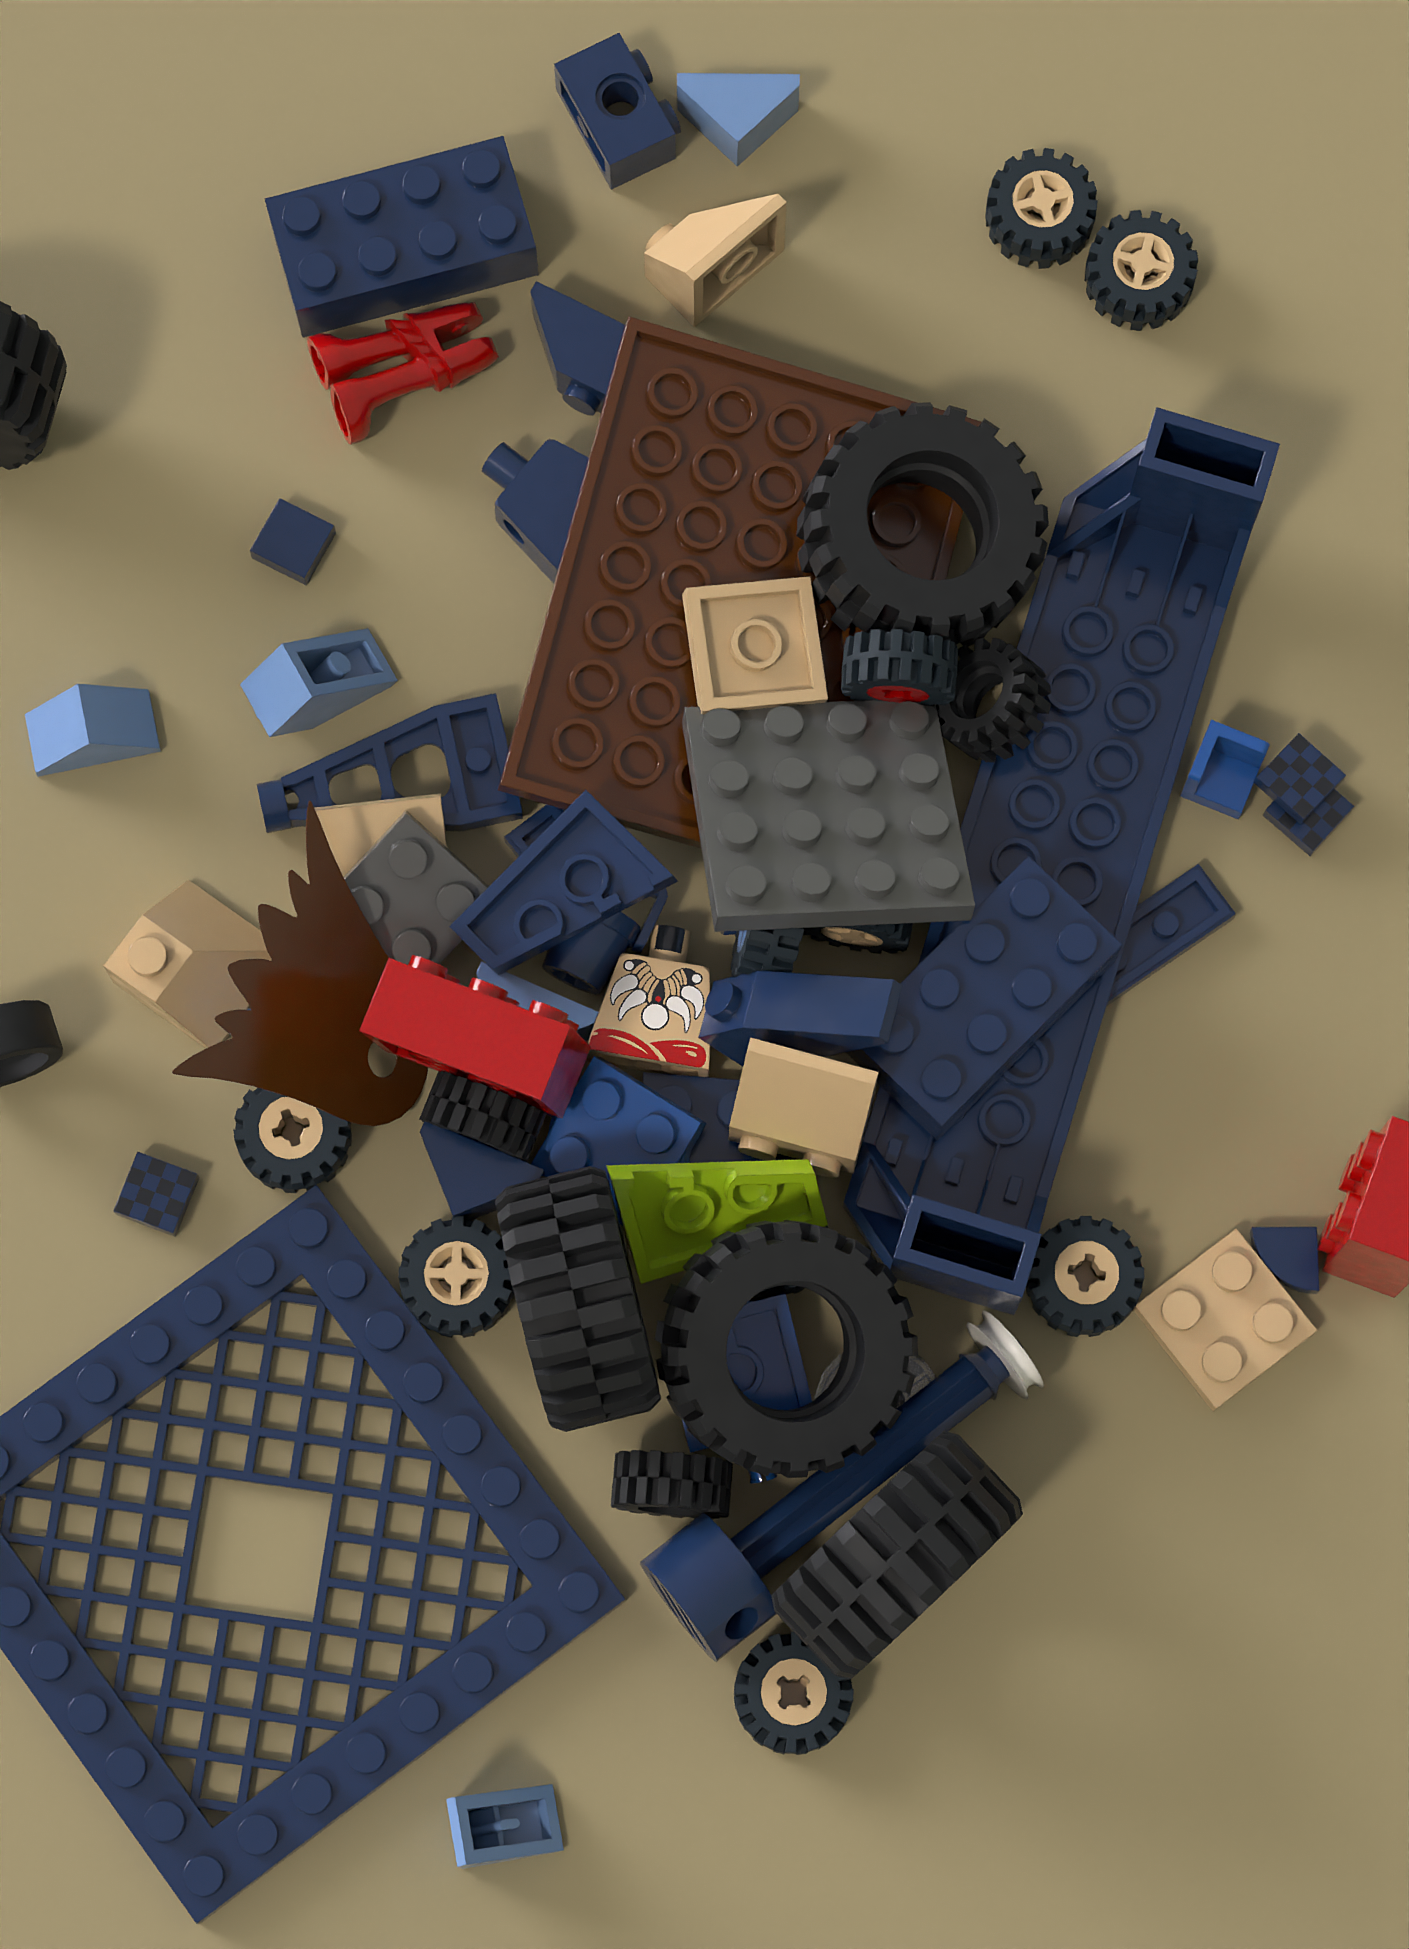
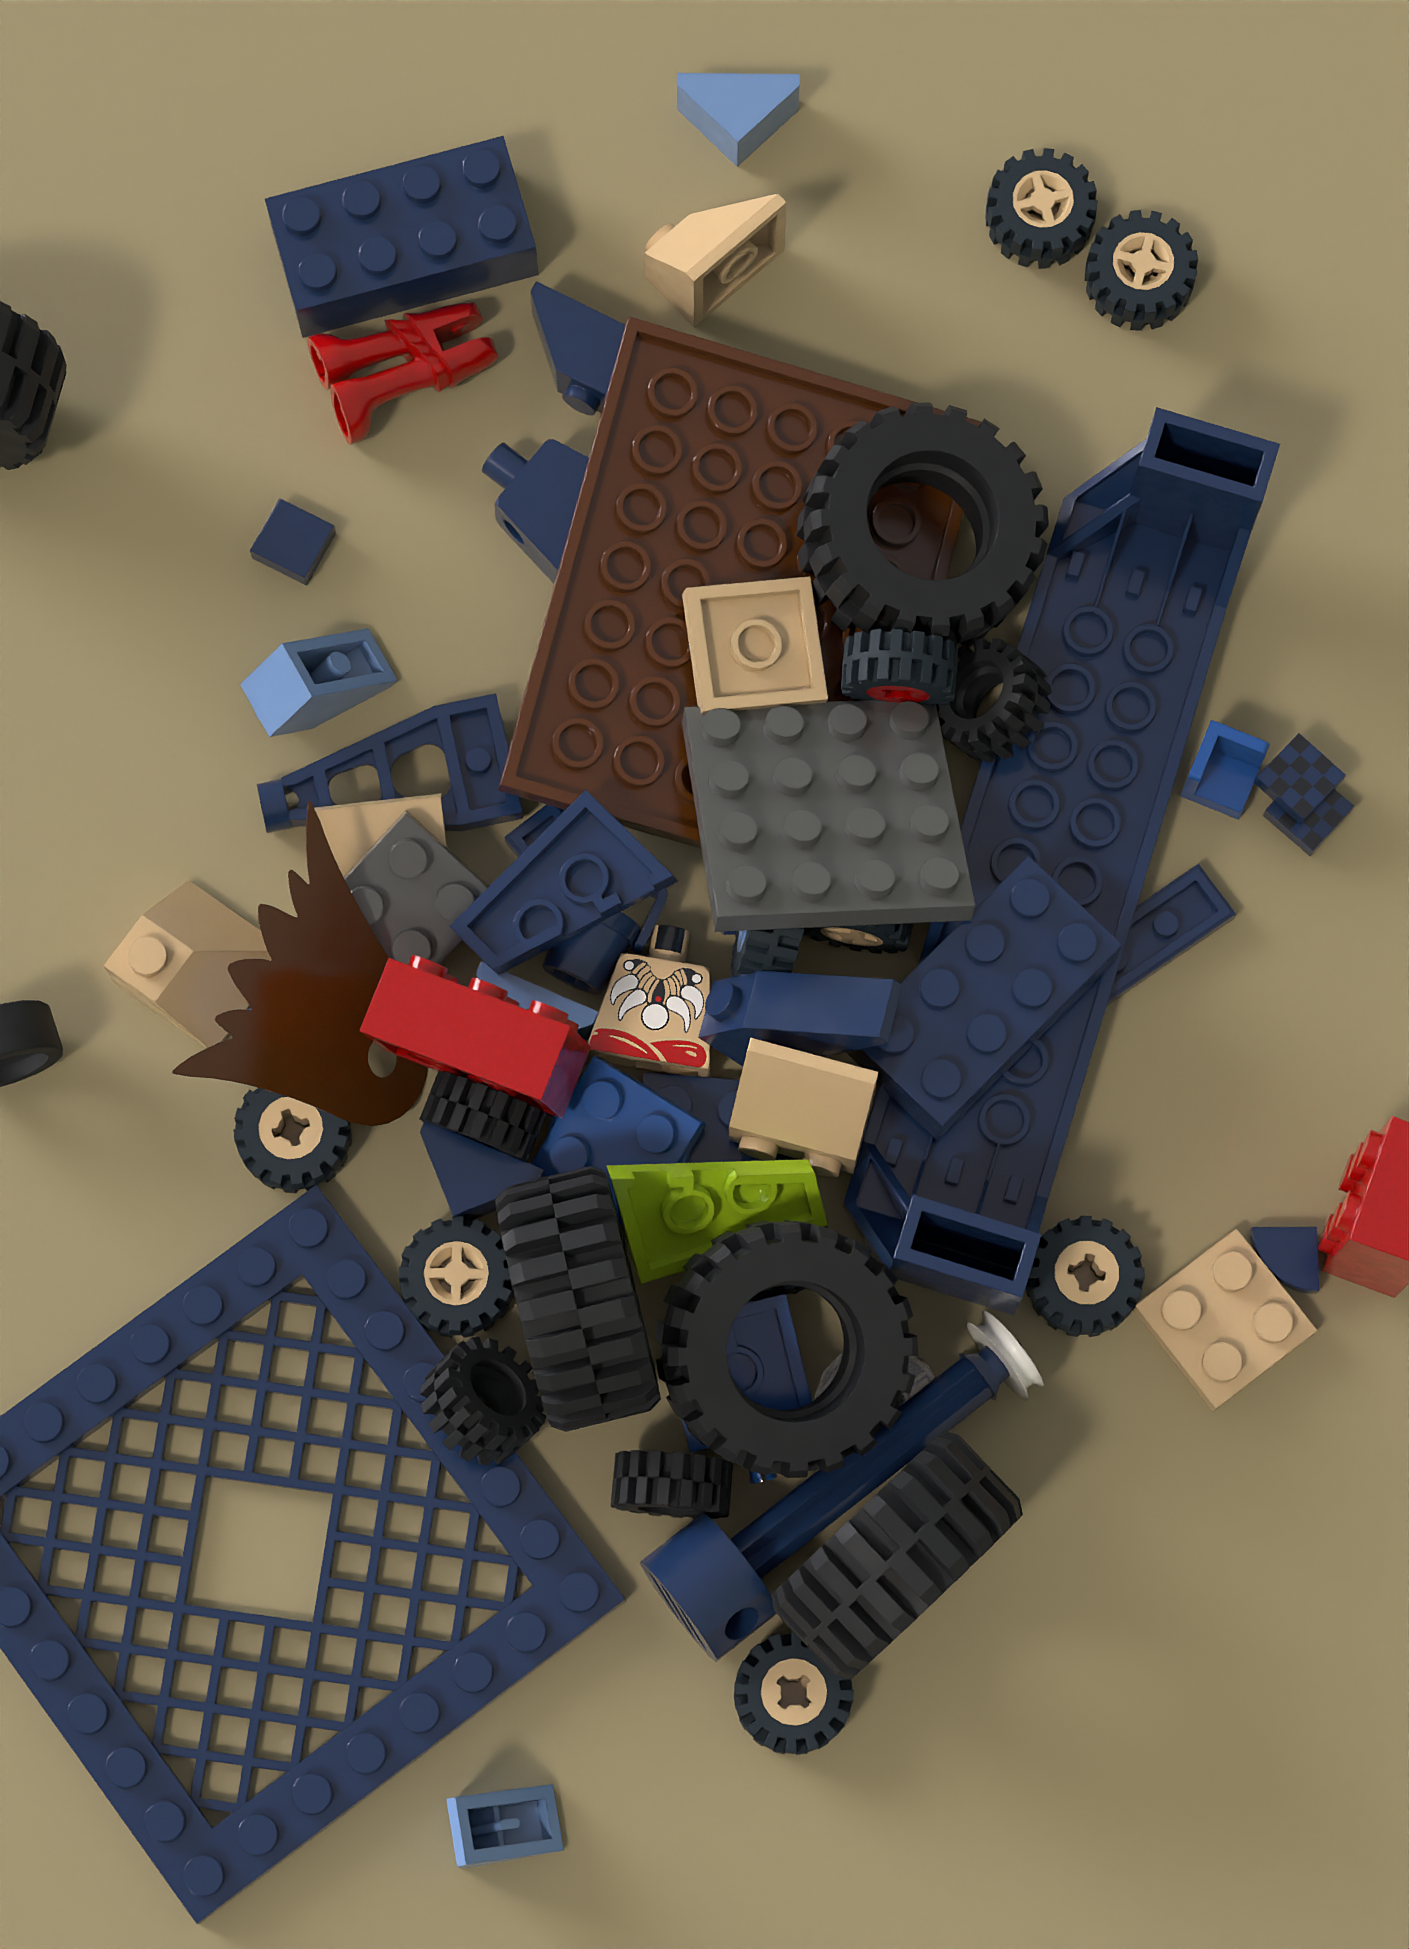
medium blue slope [25,684,161,777] -> none
tile [113,1151,200,1237] -> none
dark blue brick [554,33,681,190] -> none
none -> black tyre [420,1337,547,1466]

